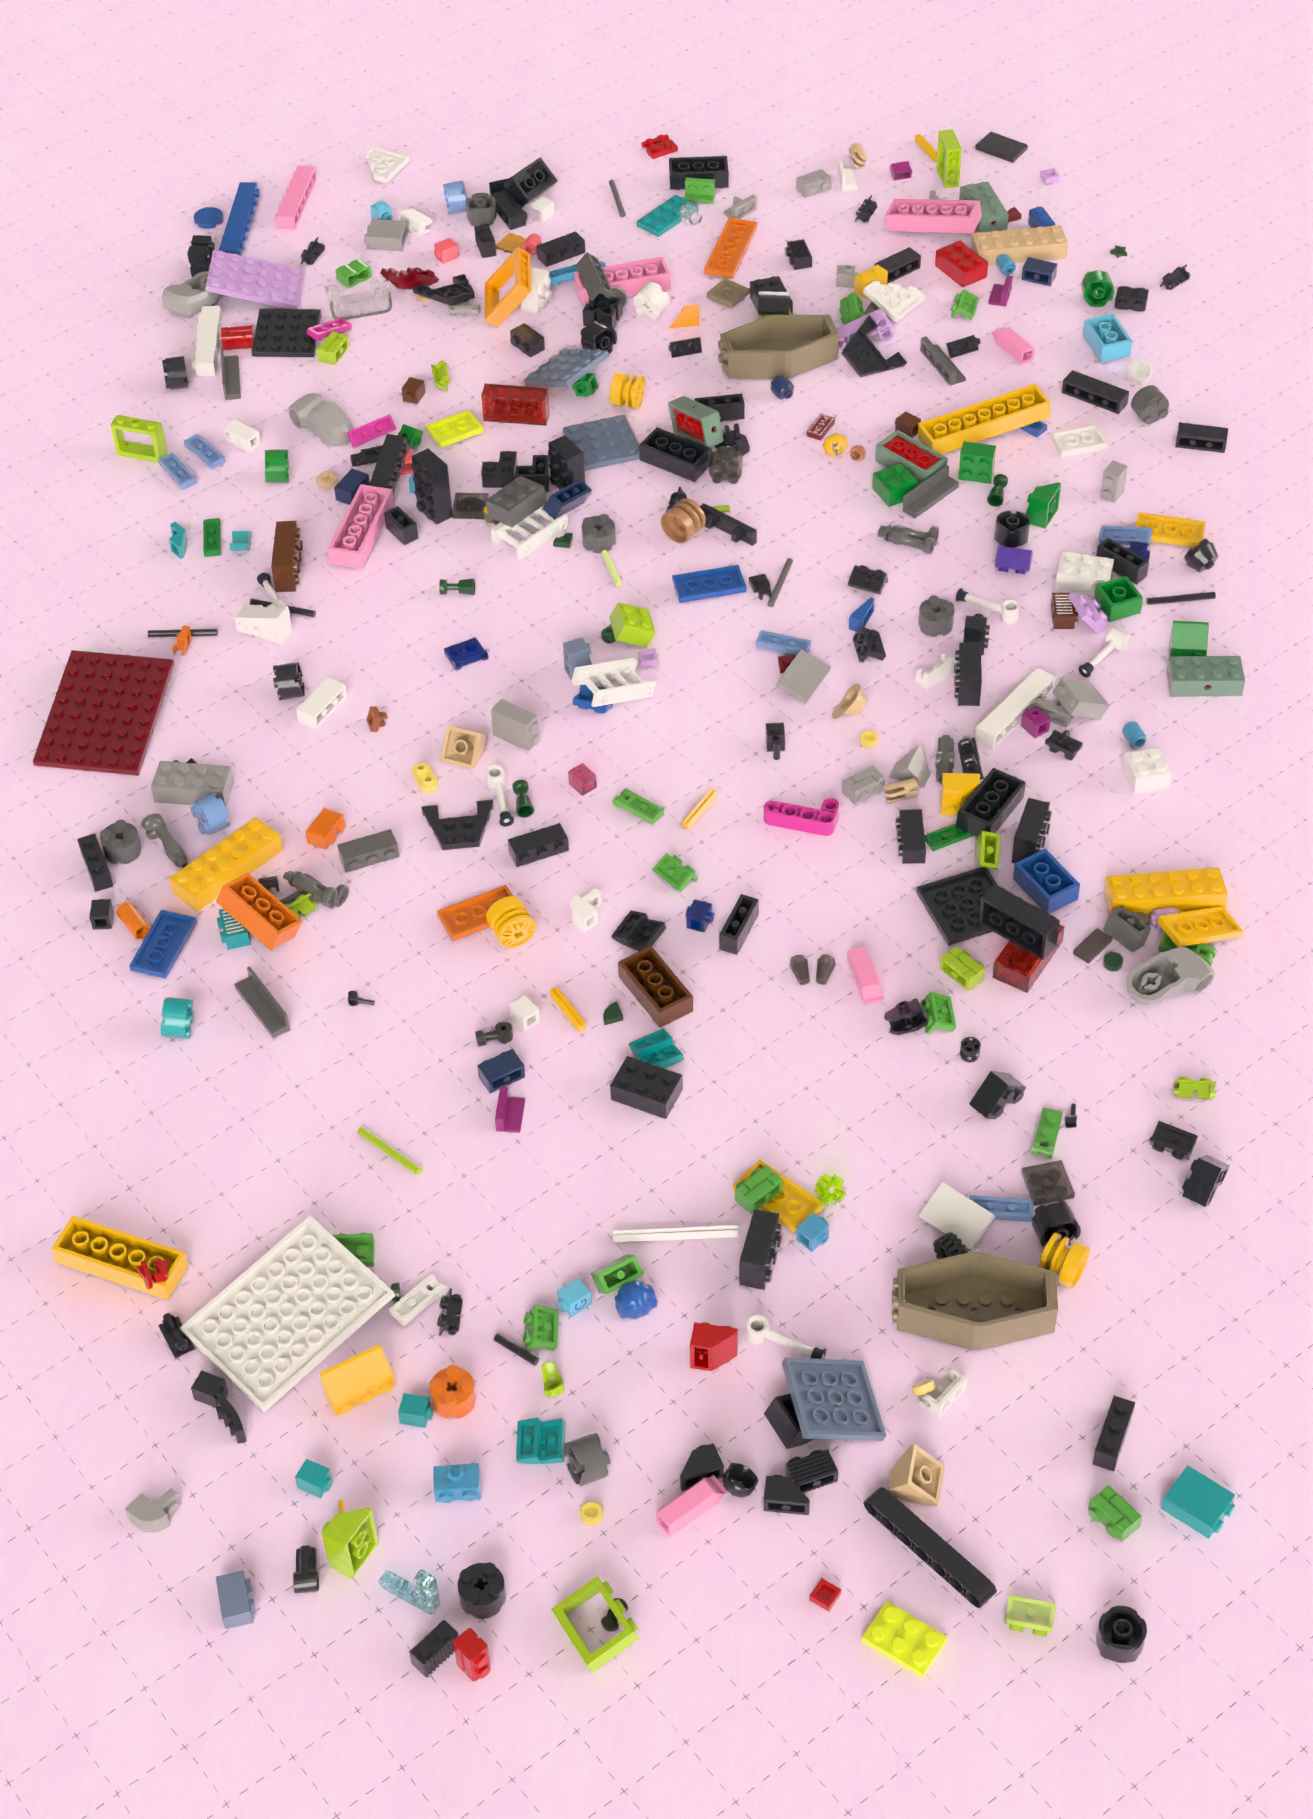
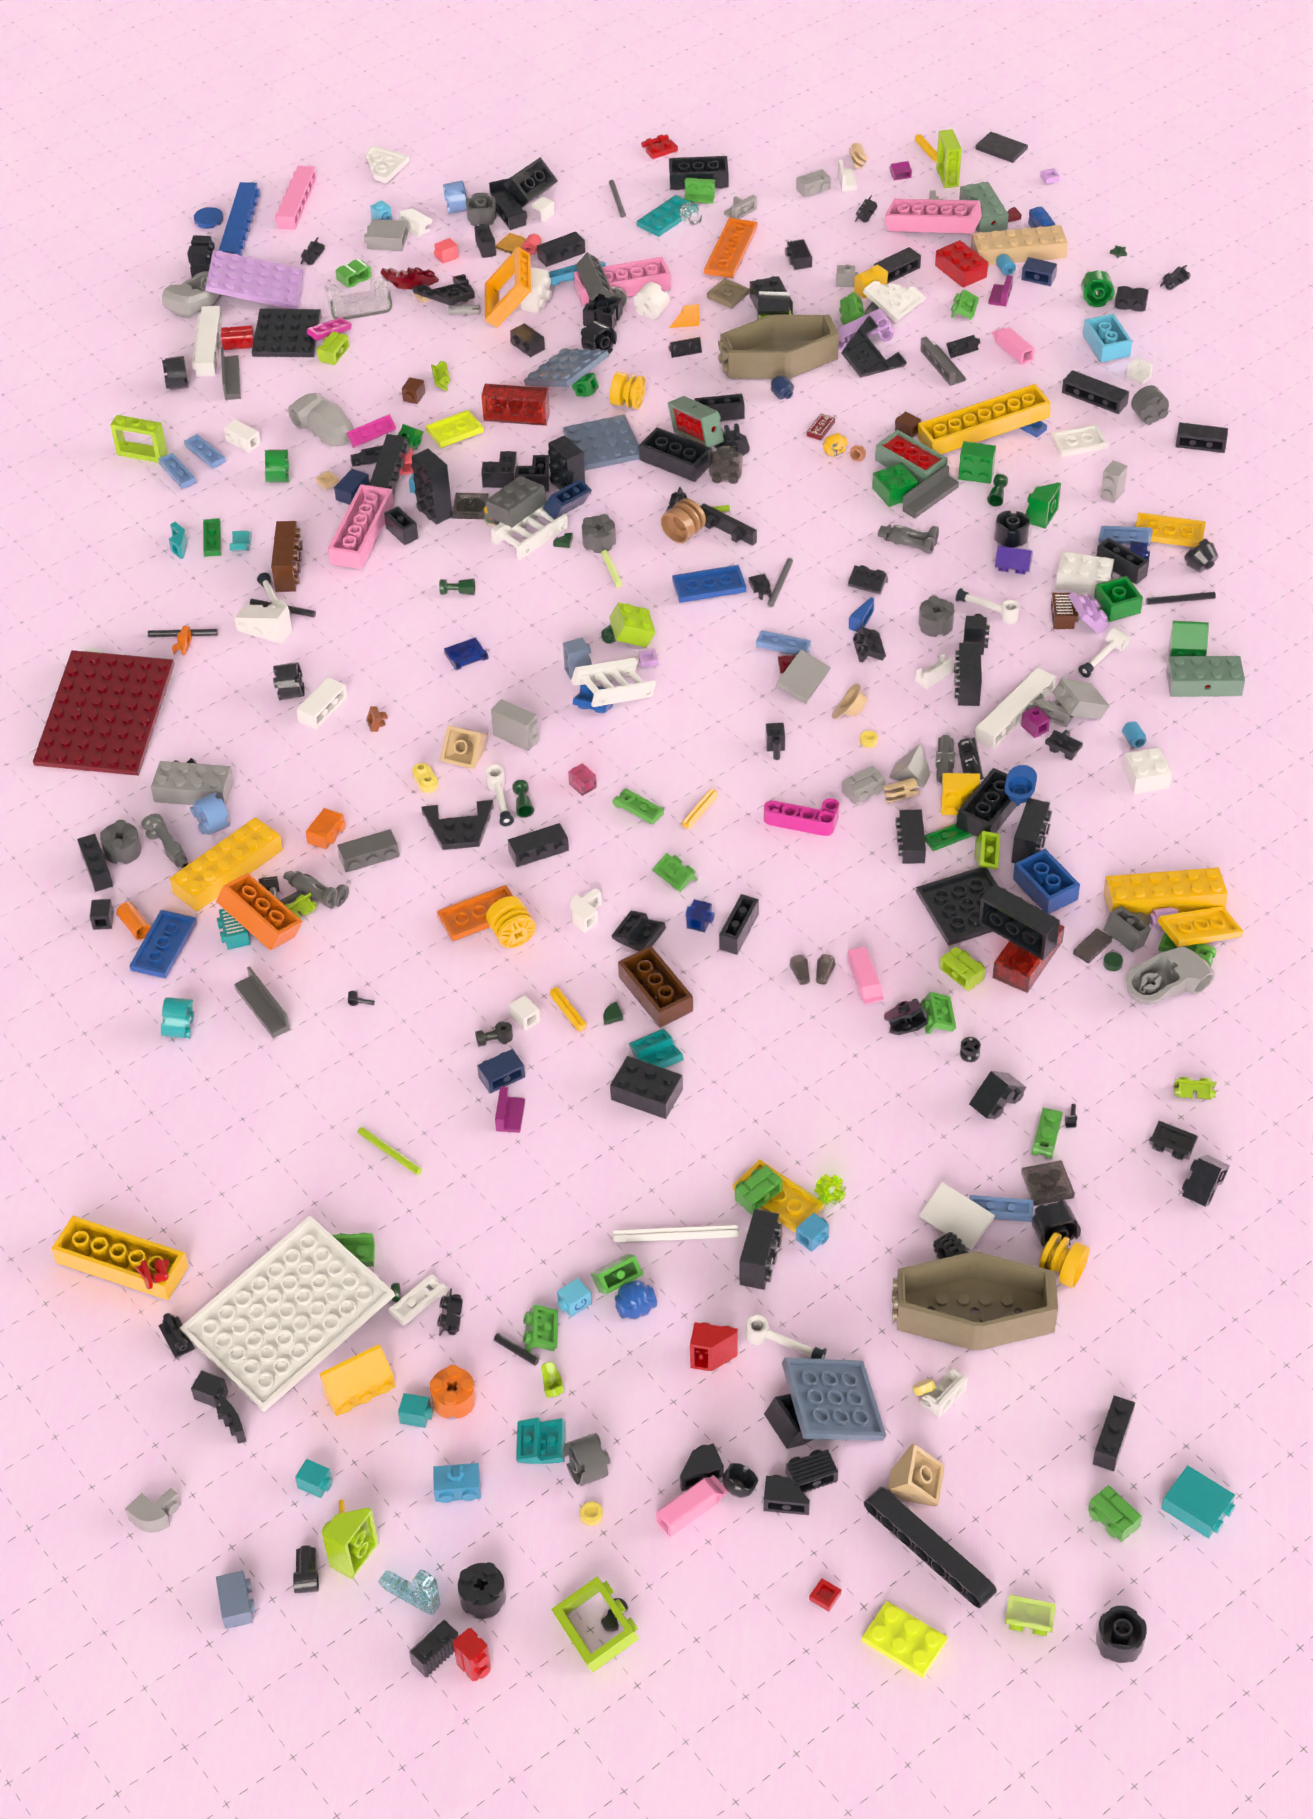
none -> blue piece [1005,765,1037,806]

